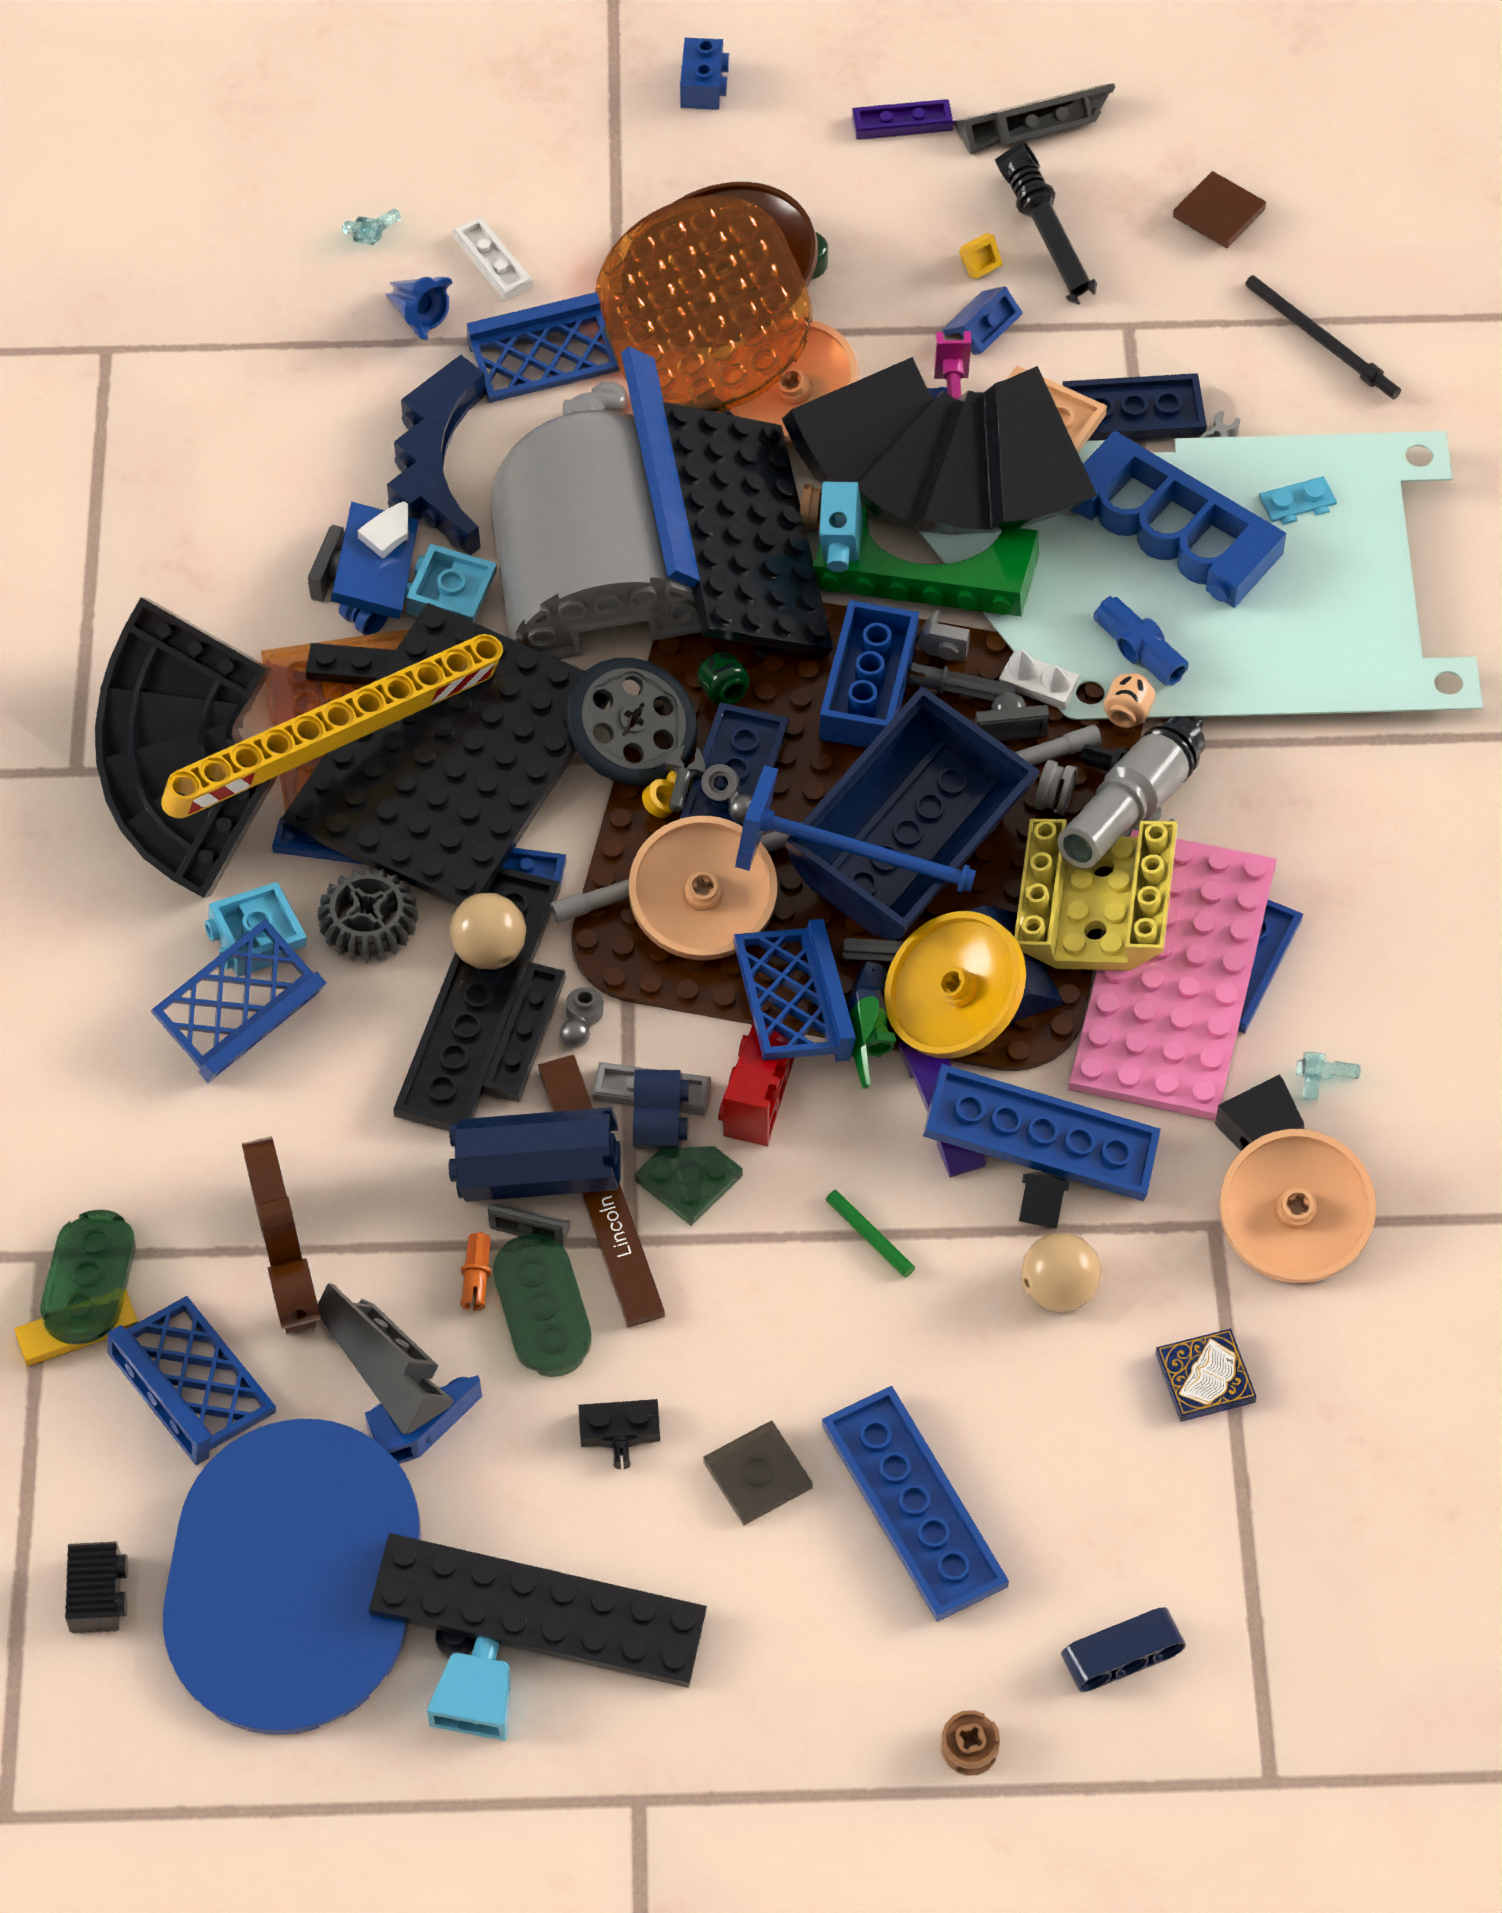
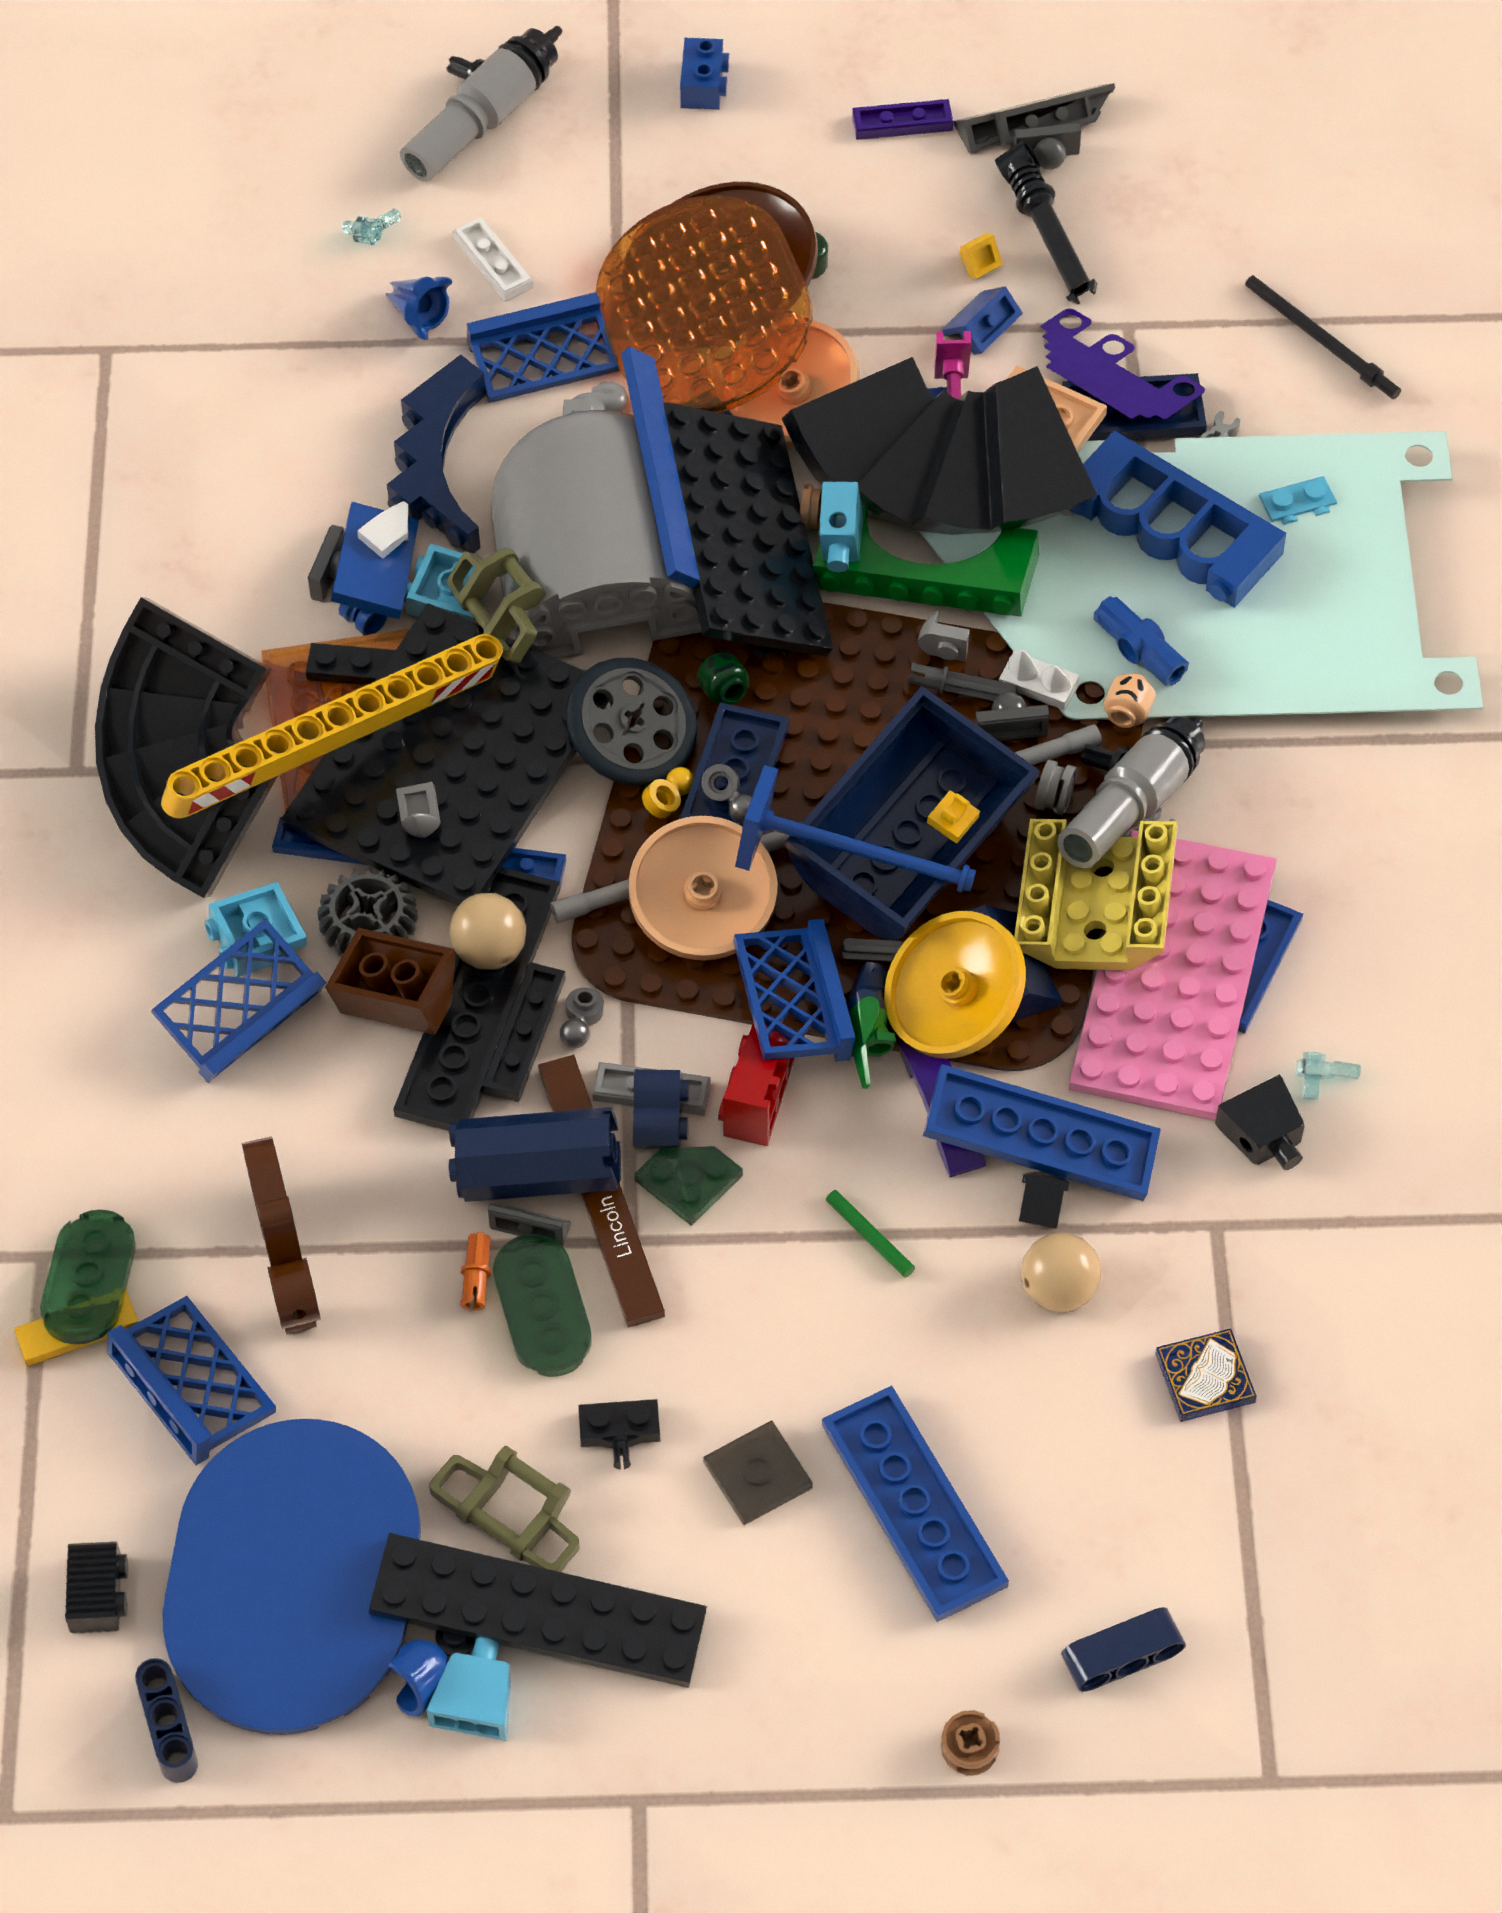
dark grey wedge [318,1283,454,1434] -> none
blue slope [364,1375,482,1464] -> none
dark grey bar [666,745,705,812] -> none
blue brick [819,600,919,748] -> none
reddish brown tile [1173,171,1266,249] -> none
light nougat dish [1219,1129,1376,1283] -> none
none -> dark blue beam [135,1658,198,1783]
none -> reddish brown slope [325,928,456,1035]
none -> blue hair [389,1639,449,1717]
none -> light grey plate [396,782,440,838]
none -> light grey piece [400,26,563,182]
none -> olive bar [429,1445,580,1572]
none -> olive bar [447,548,545,663]
none -> yellow tile [927,790,980,844]
none -> dark grey tile [1013,123,1081,170]
none -> dark purple piece [1041,309,1205,419]

